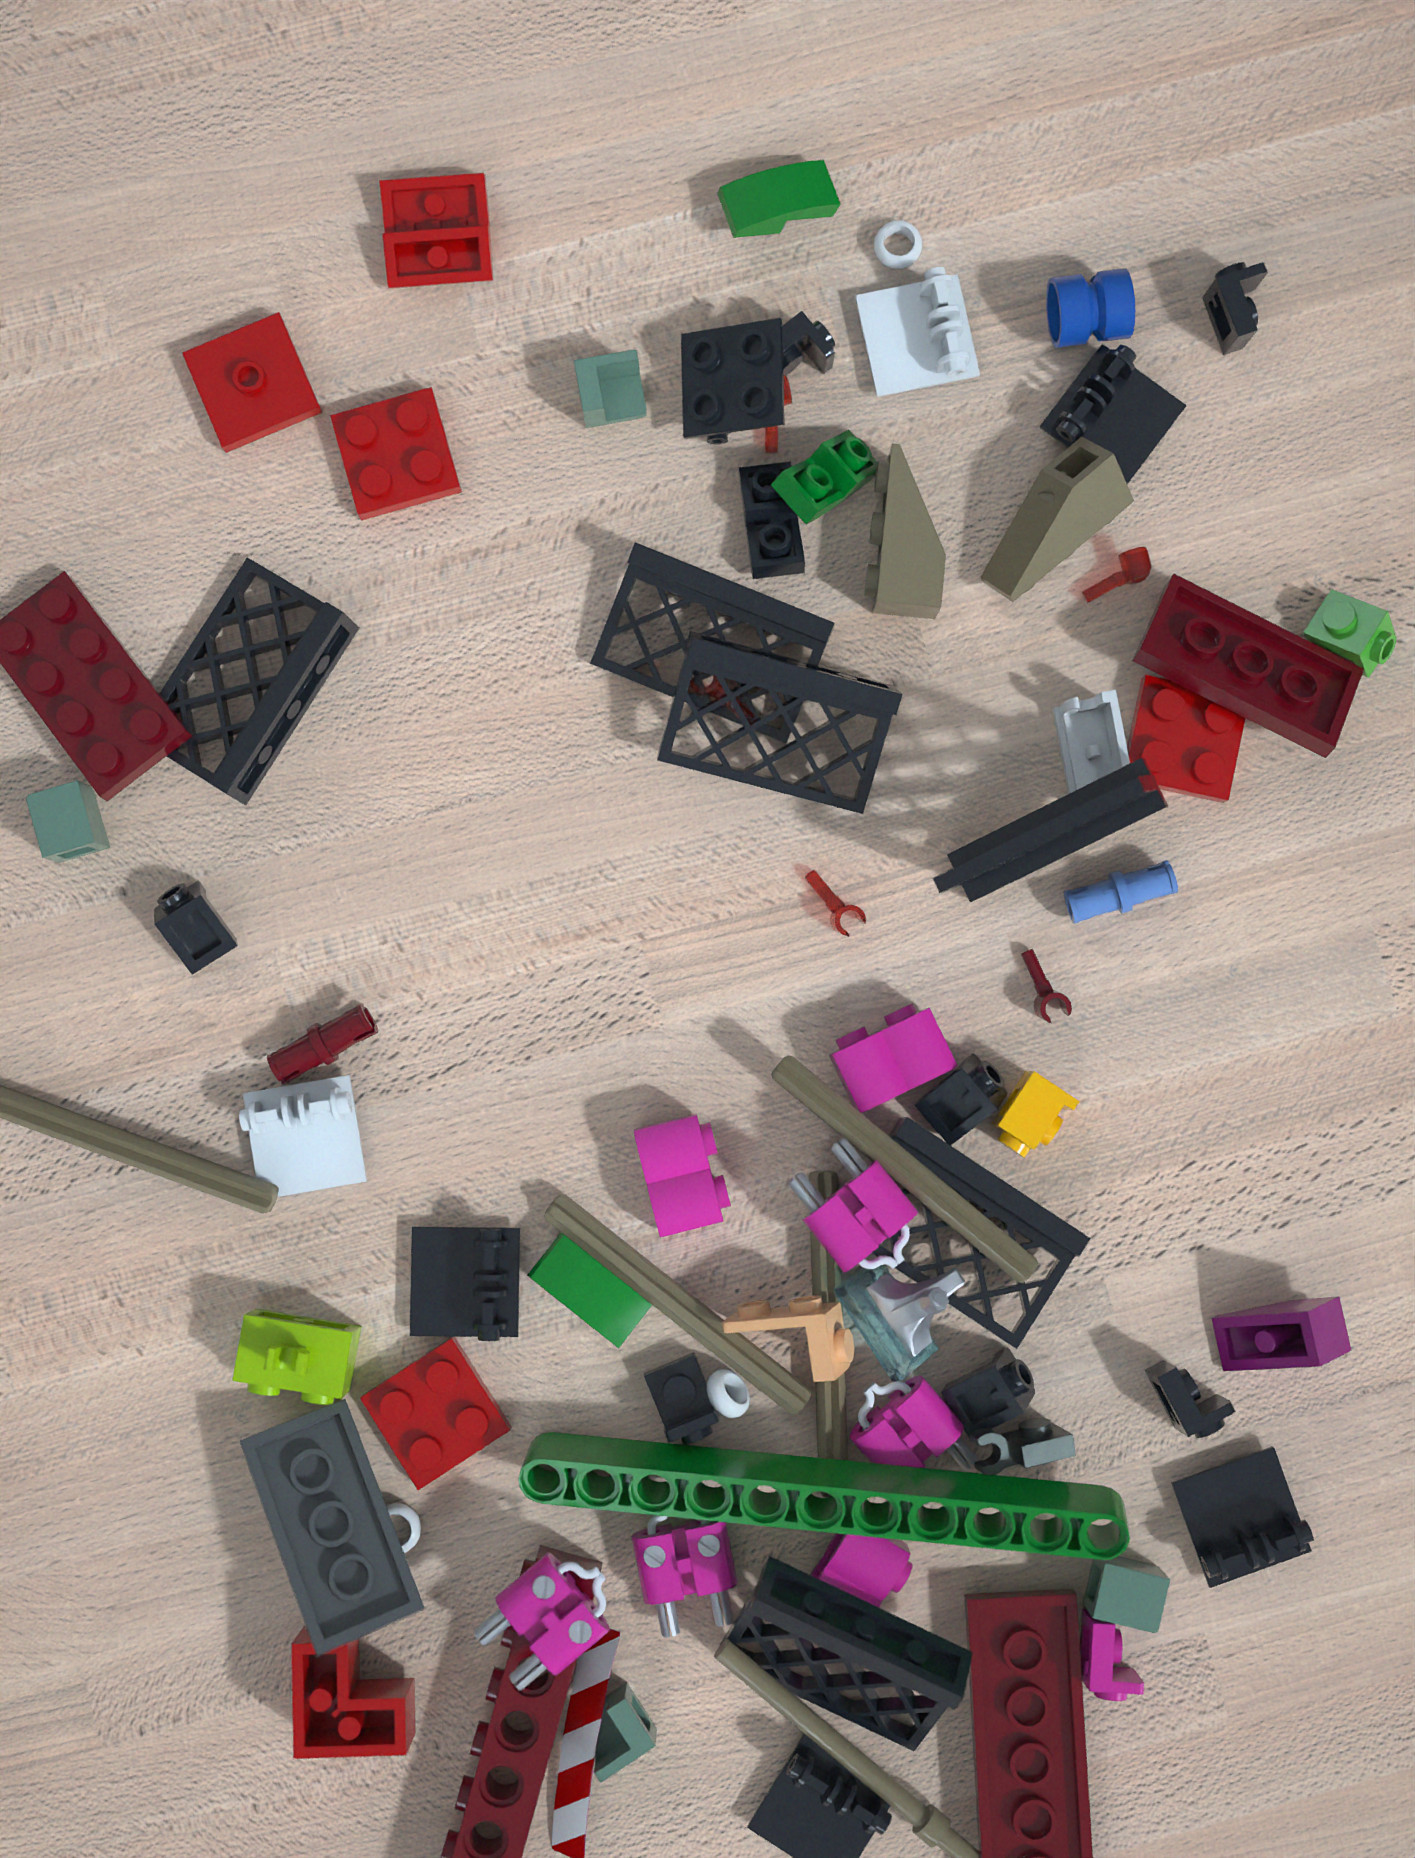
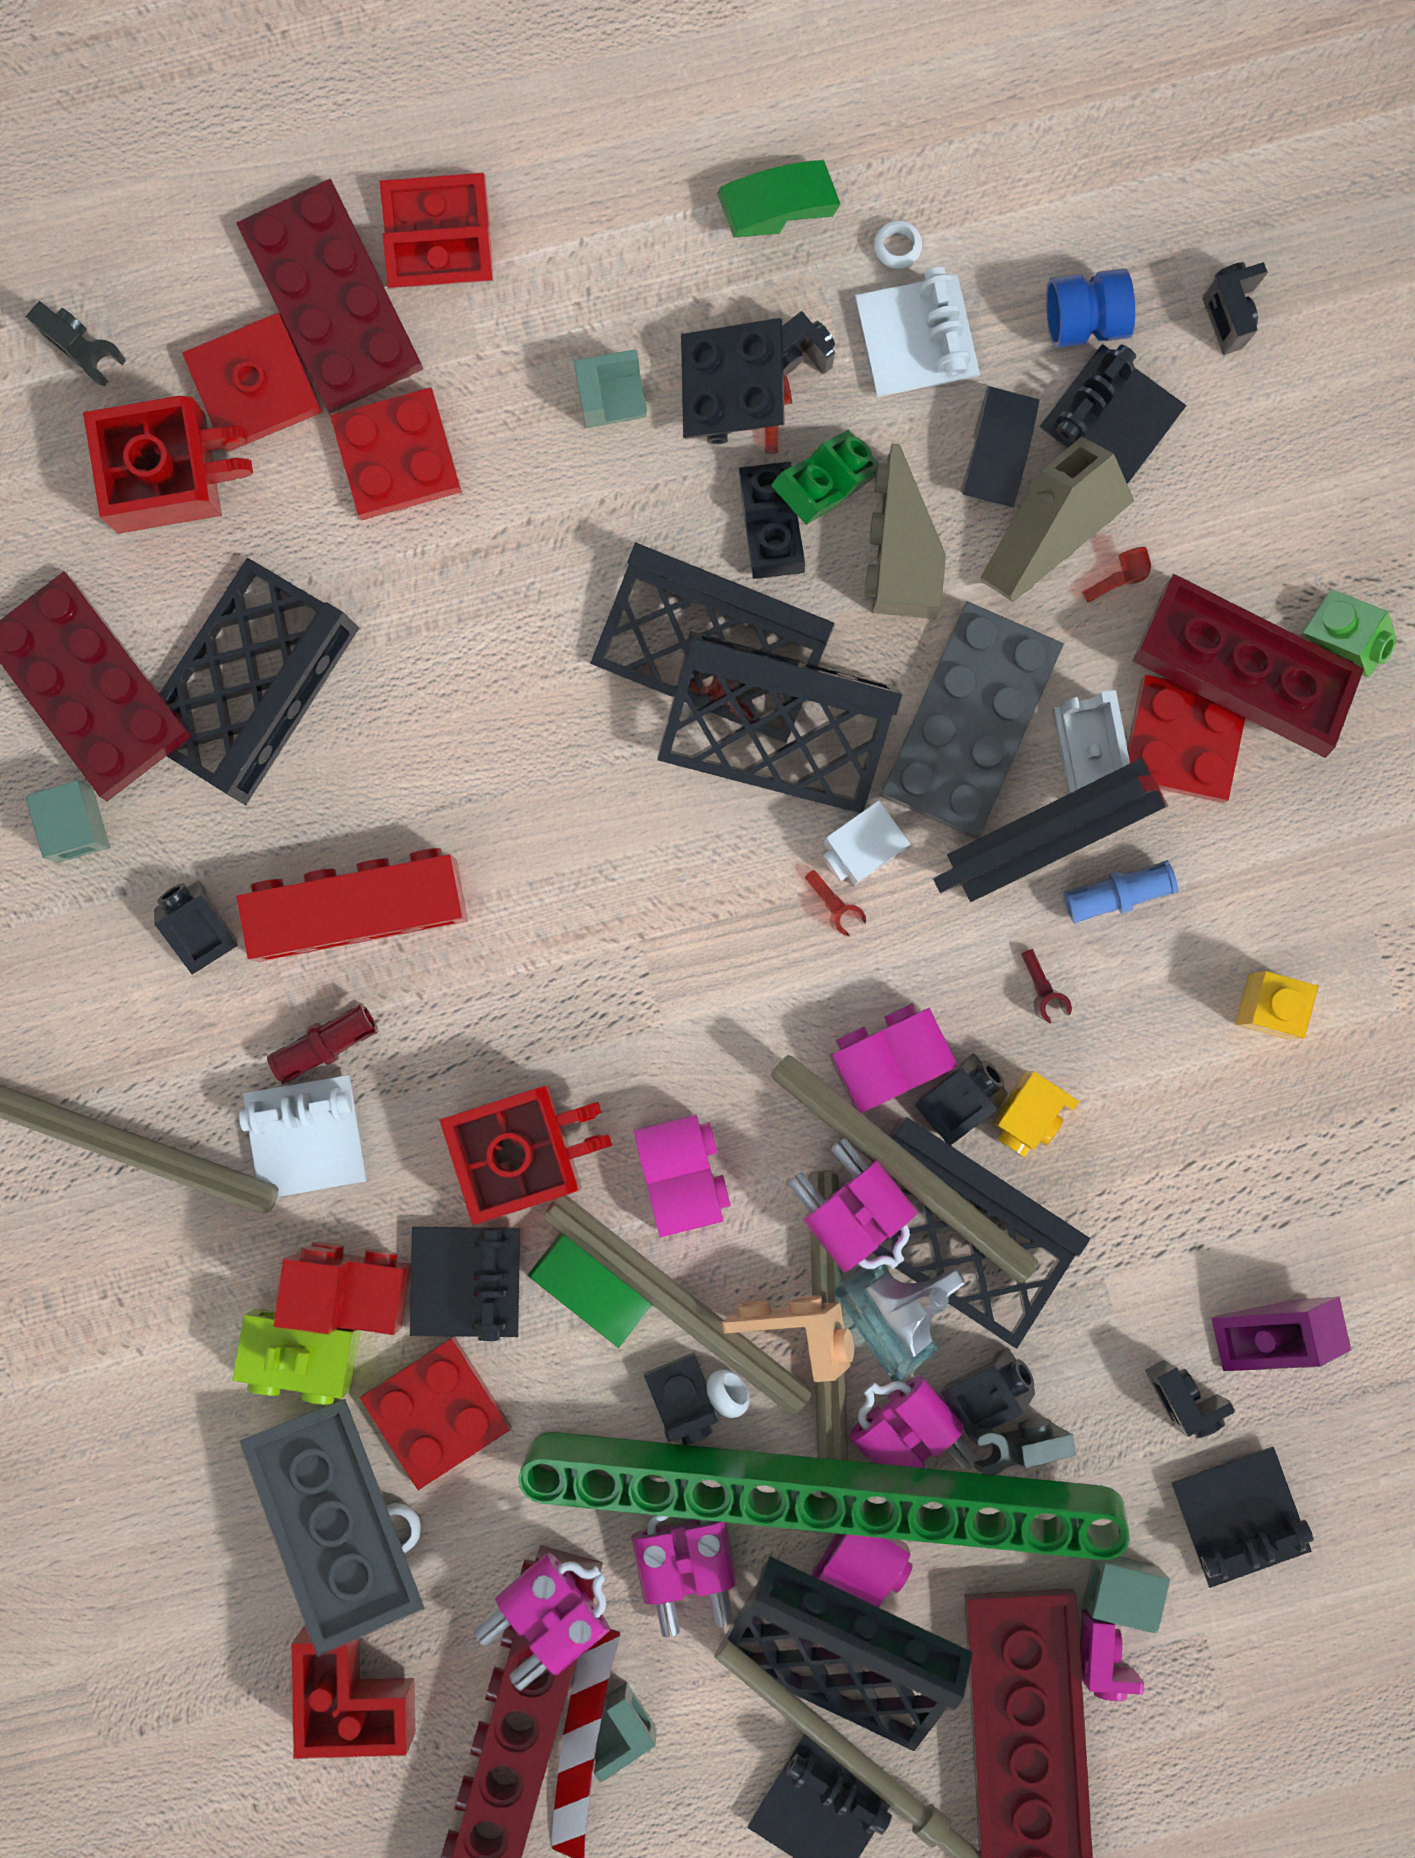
none -> pearl dark grey plate [25,301,126,386]
none -> red hinge [83,395,253,534]
none -> dark red plate [236,178,424,414]
none -> red brick [236,848,468,962]
none -> red brick [273,1242,411,1335]
none -> red hinge [439,1085,613,1226]
none -> white brick [822,801,910,886]
none -> dark grey plate [880,601,1064,839]
none -> black slope [960,386,1040,508]
none -> yellow brick [1235,971,1319,1039]

